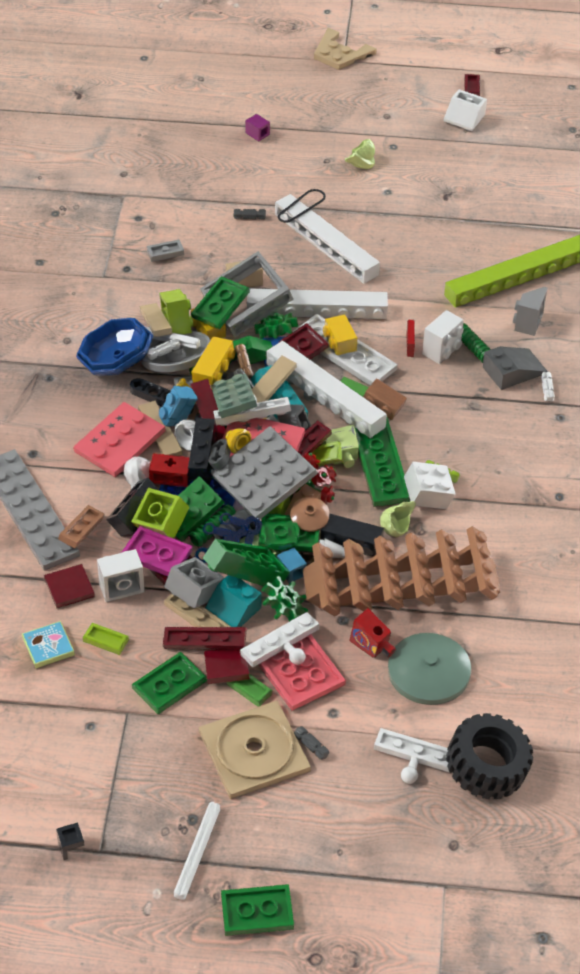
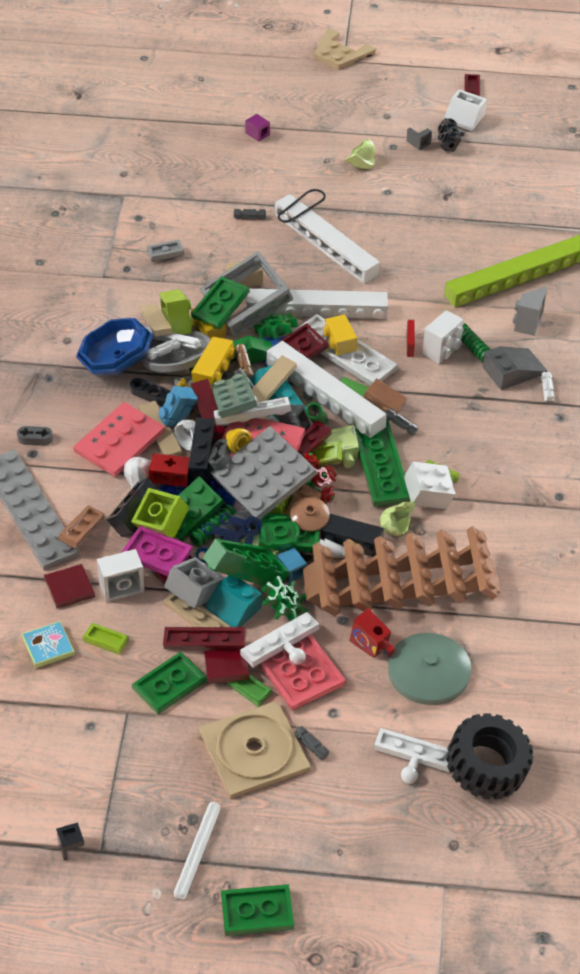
none -> dark grey beam [17,426,53,445]
none -> green piece [305,402,328,425]
none -> dark grey axle [385,408,418,435]
none -> dark grey panel [406,128,432,150]
none -> black brick [437,118,465,152]

